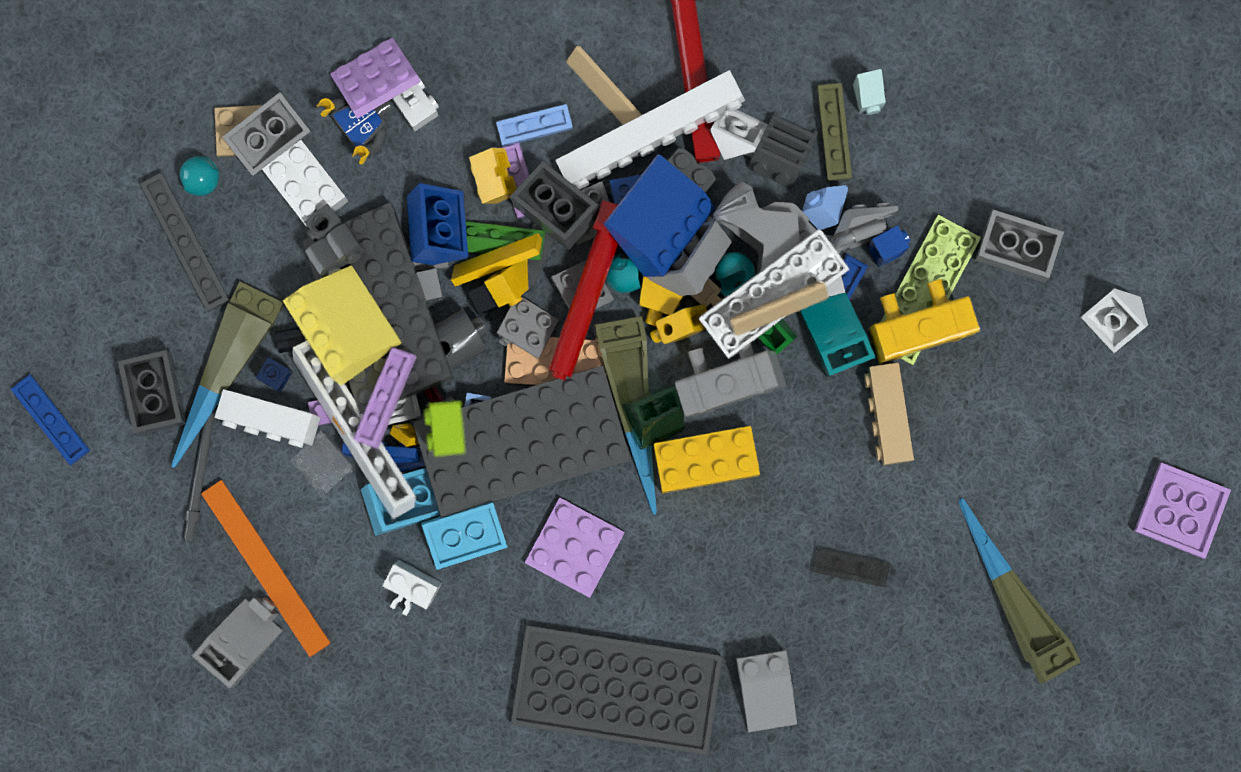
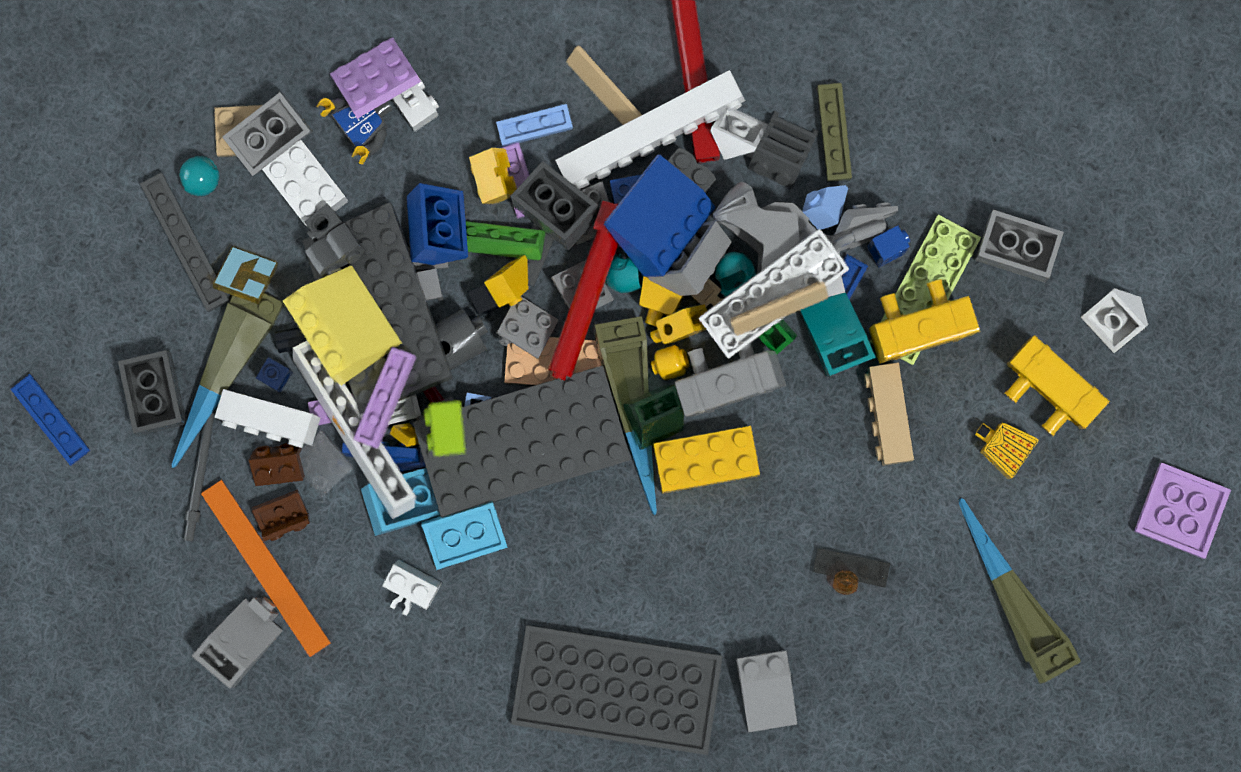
yellow tile [451,233,542,286] -> none
lavender plate [525,498,625,598] -> none
light aqua slope [853,69,886,115] -> none
none -> tile [213,246,278,304]
none -> reddish brown bracket [249,443,305,486]
none -> reddish brown bracket [252,489,310,541]
none -> yellow head [651,345,689,380]
none -> clear orange tile [833,571,858,595]
none -> yellow torso [975,422,1039,479]
none -> yellow piece [1004,335,1110,436]

